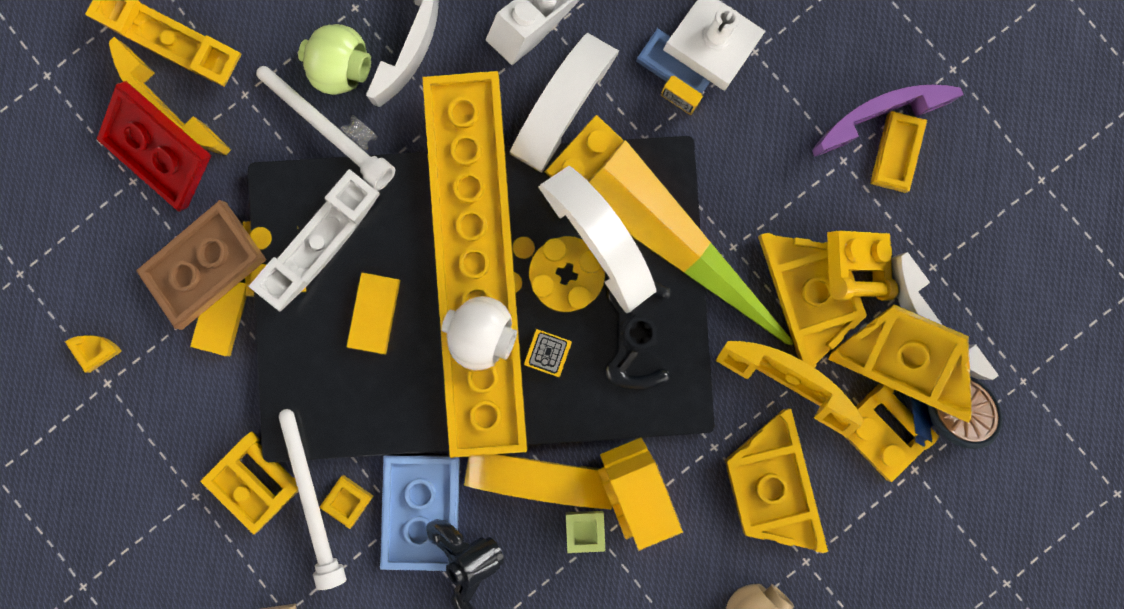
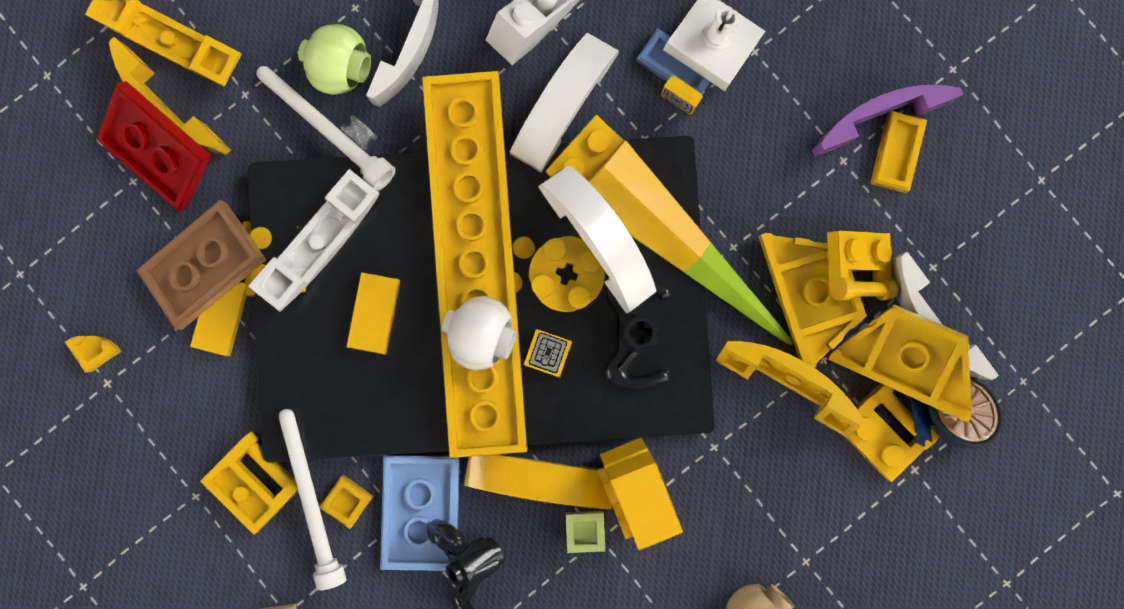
yellow wing [725,408,828,553] -> none

